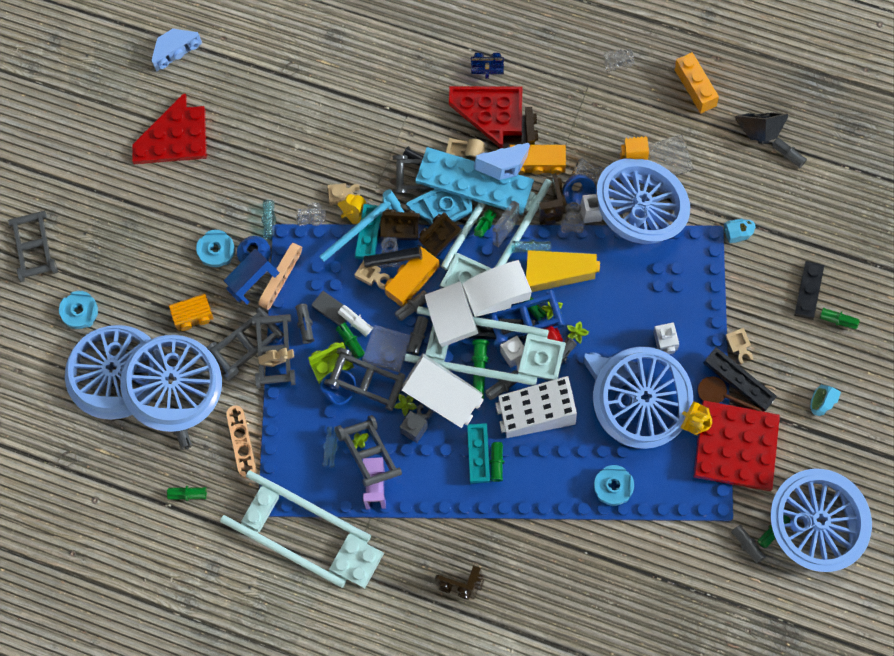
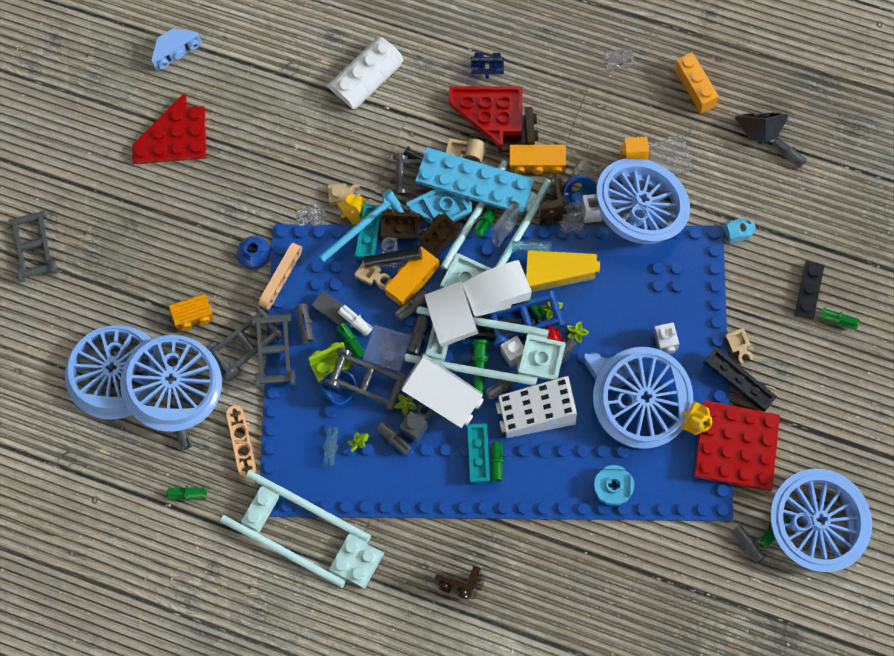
medium azure plate [59,291,98,329] -> none
medium azure plate [196,230,235,267] -> none
blue panel [223,248,280,304] -> none
tan plate [258,348,294,367] -> none
clear light blue pin [261,200,276,239] -> none
dark grey piece [335,415,402,487] -> none
lavender piece [363,457,386,509] -> none
light blue slope [474,143,530,180] -> none
reddish brown piece [698,376,761,411] -> none
medium azure rock [810,384,841,416] -> none
none -> white container [327,36,404,109]
none -> dark grey axle [377,421,411,455]

